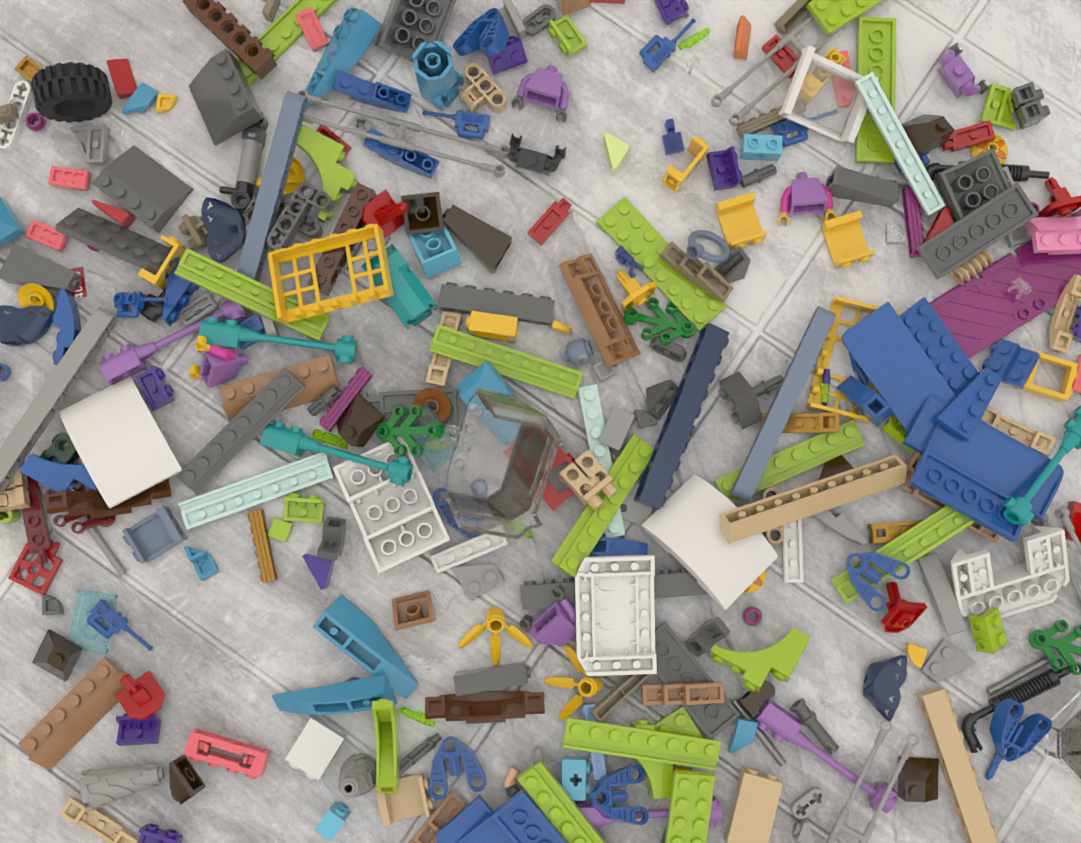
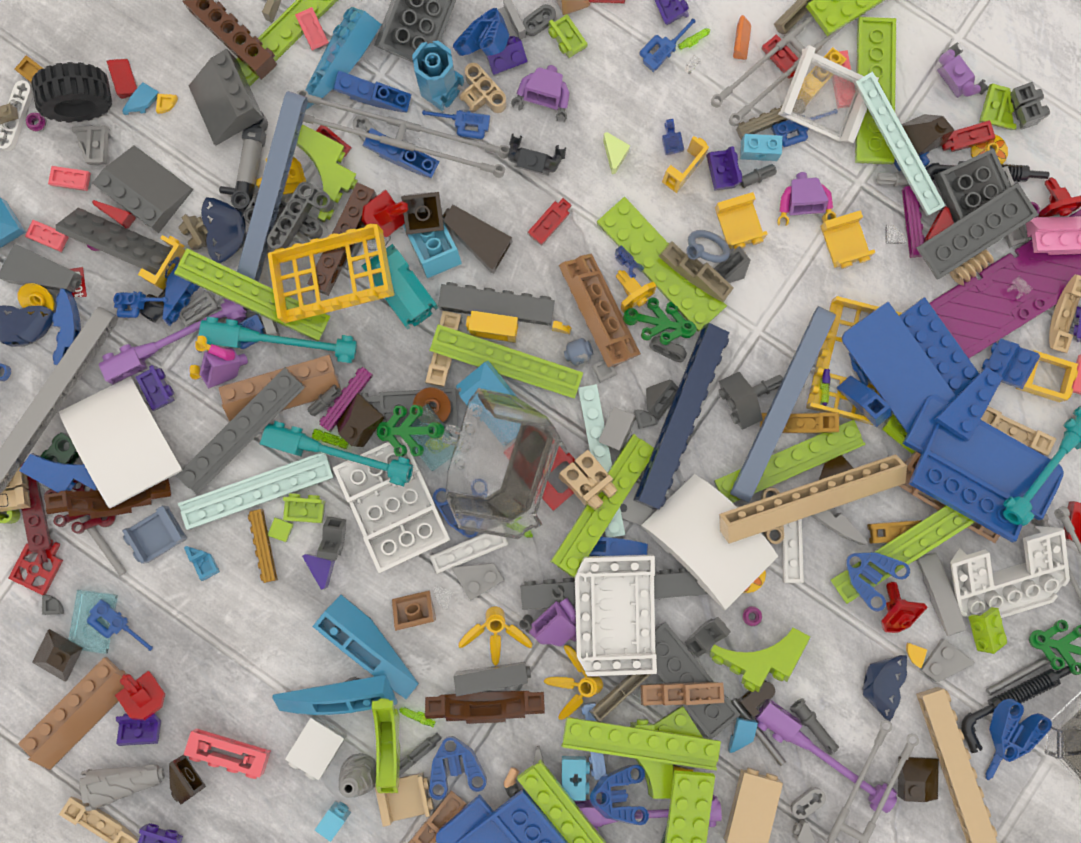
dark grey slope [826,166,900,207] -> none

